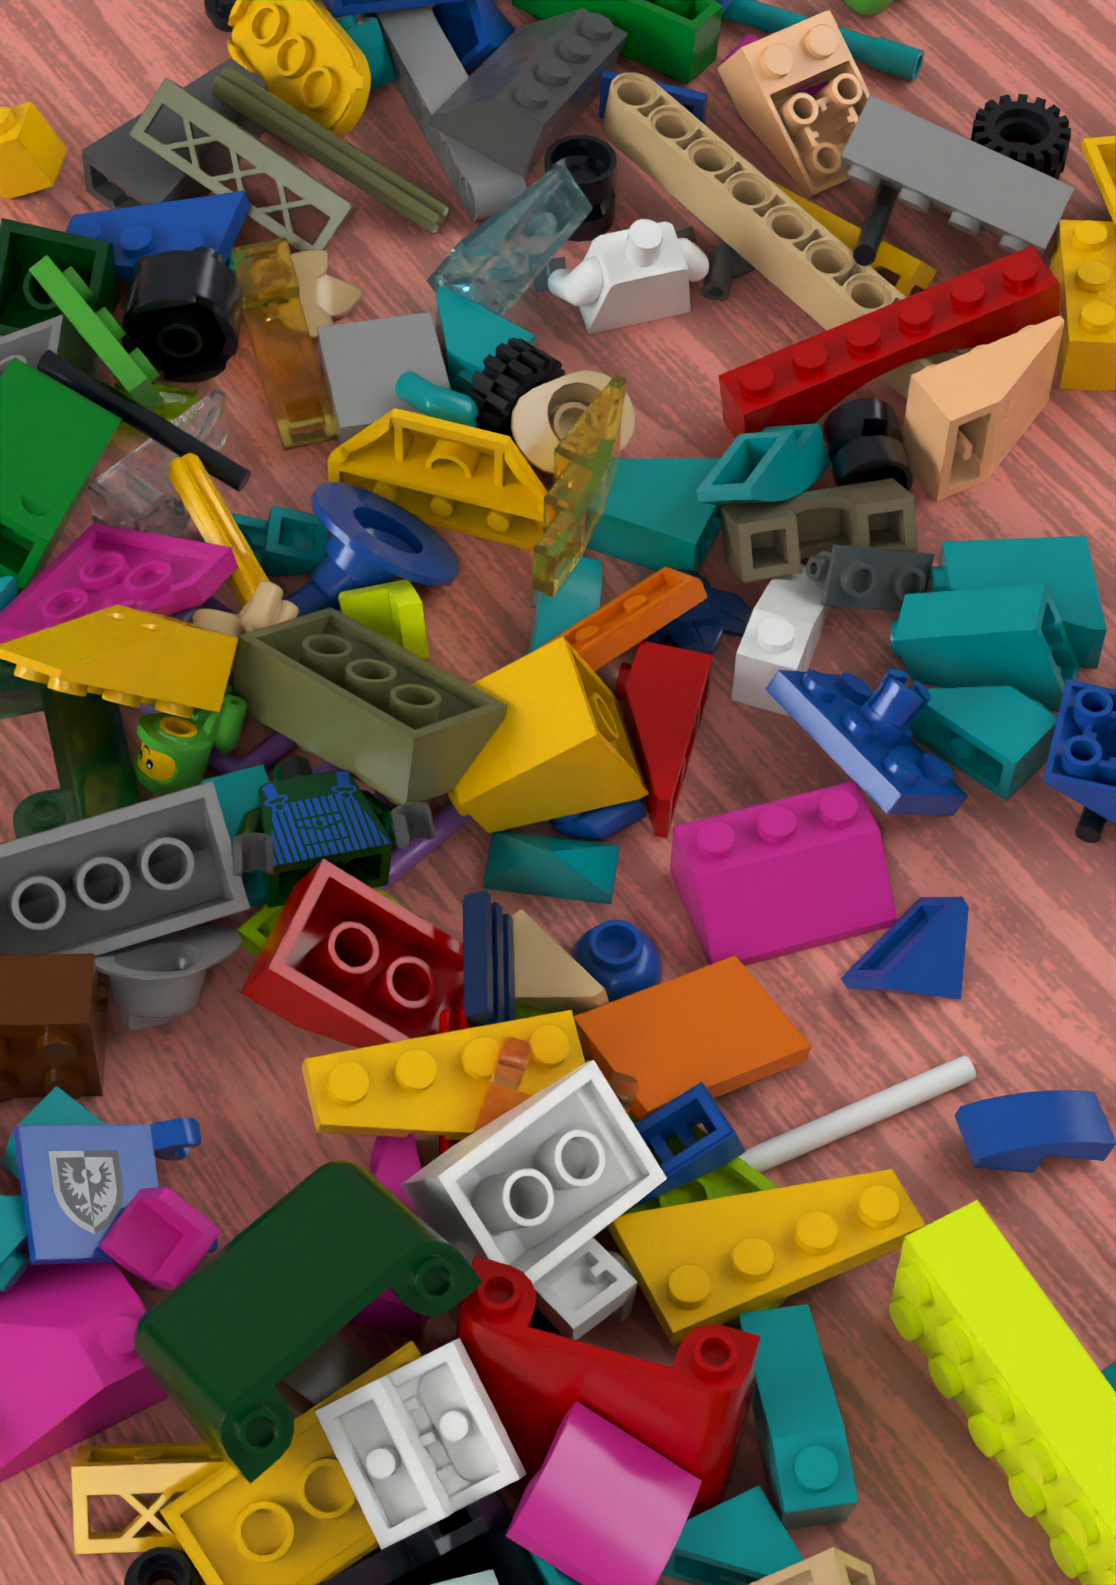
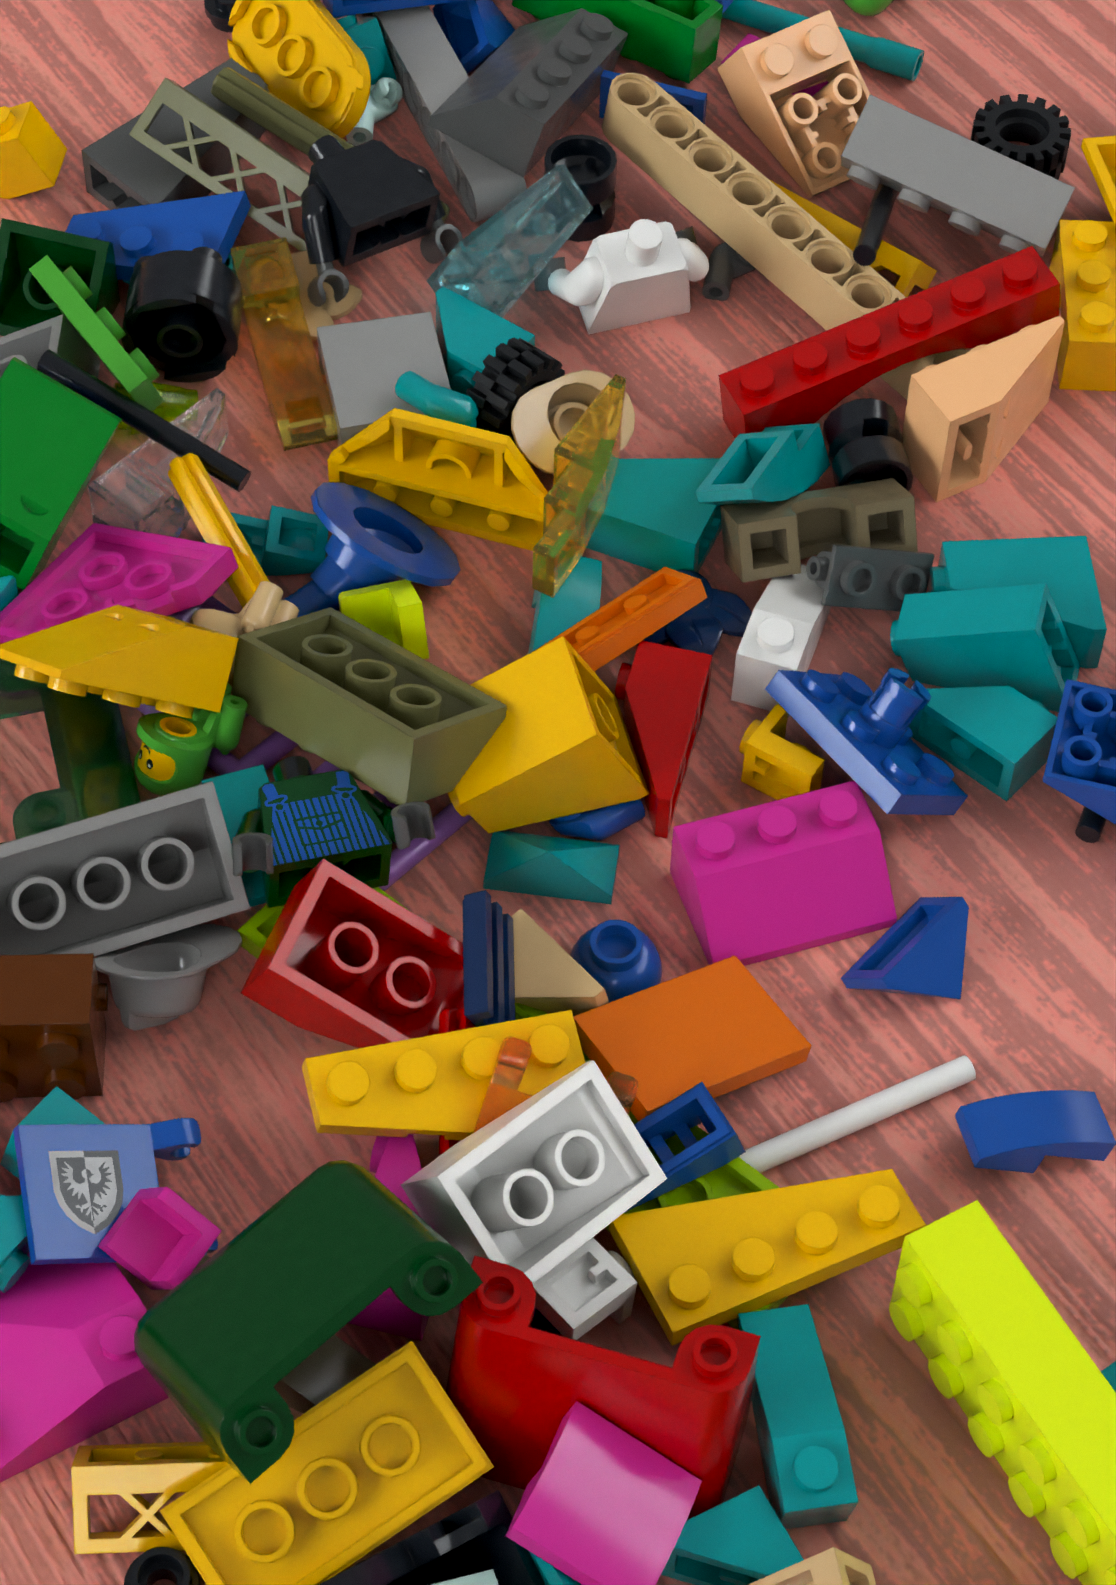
white slope [315,1338,527,1550] -> none
none -> black torso [301,135,463,307]
none -> light aqua arm [346,77,403,146]
none -> yellow bracket [739,704,825,800]

